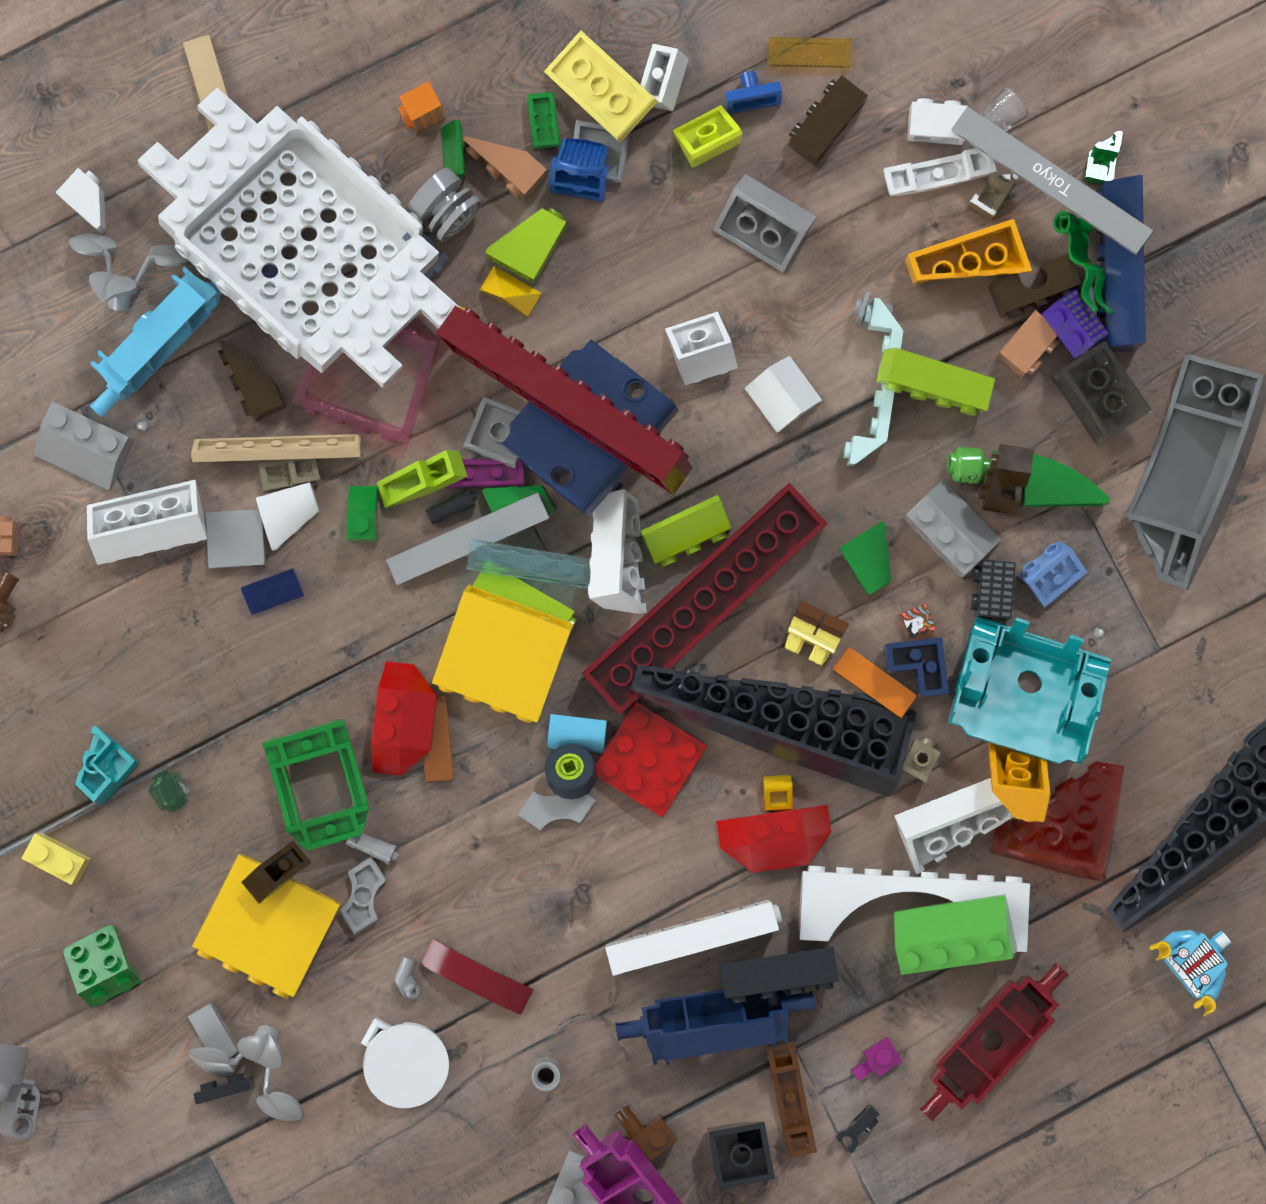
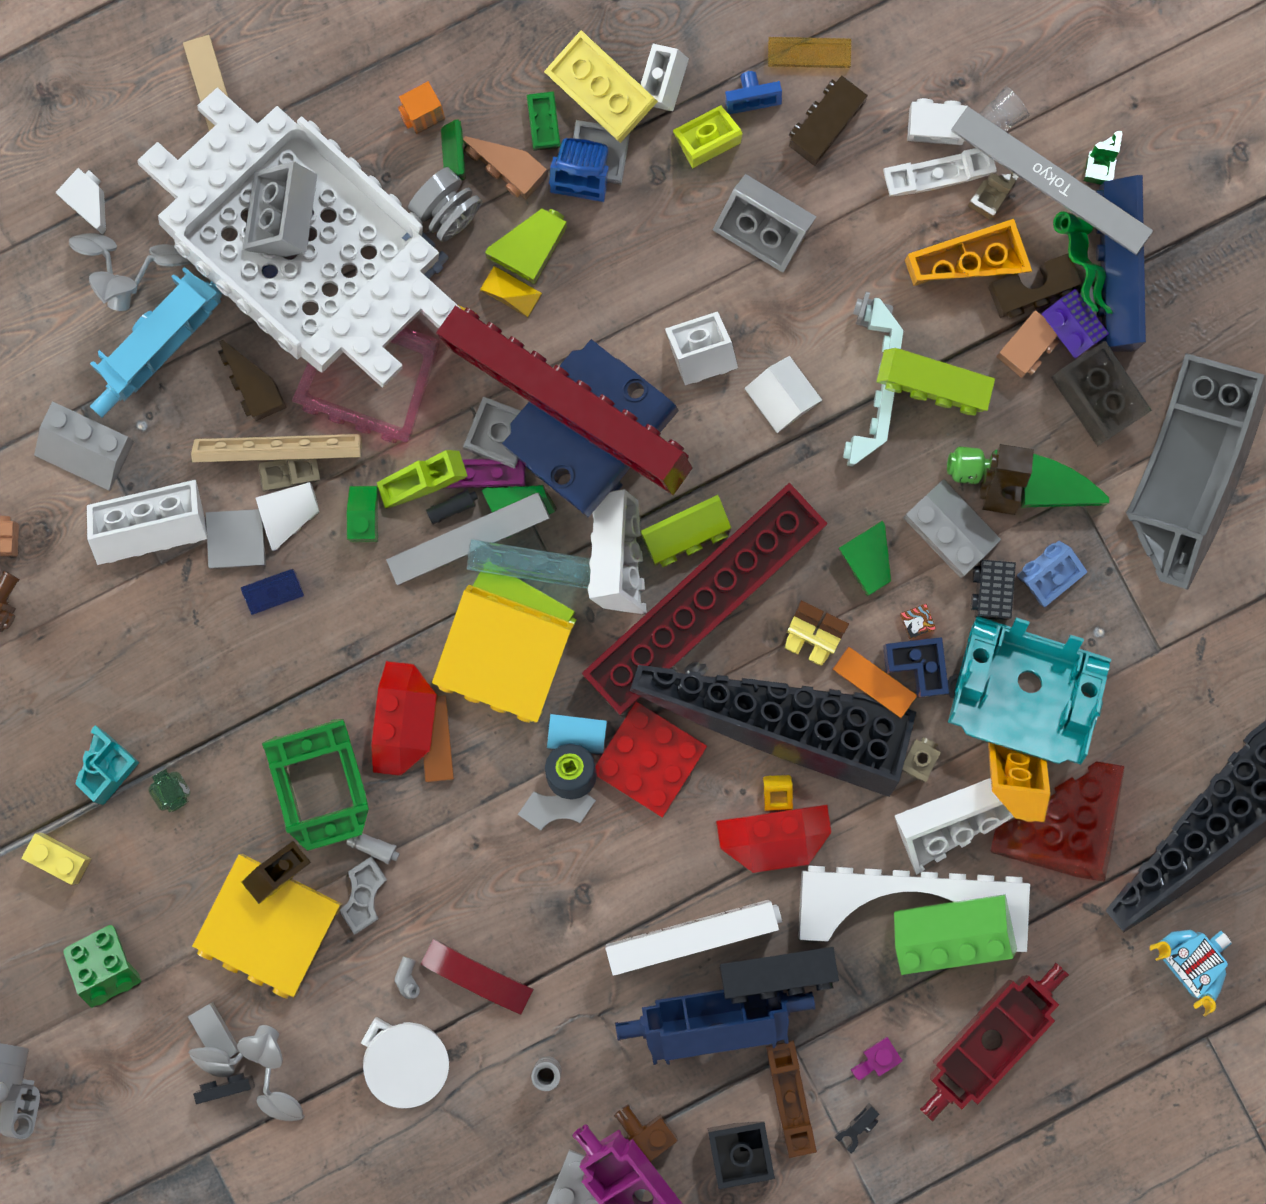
none -> light grey slope [243,161,317,257]

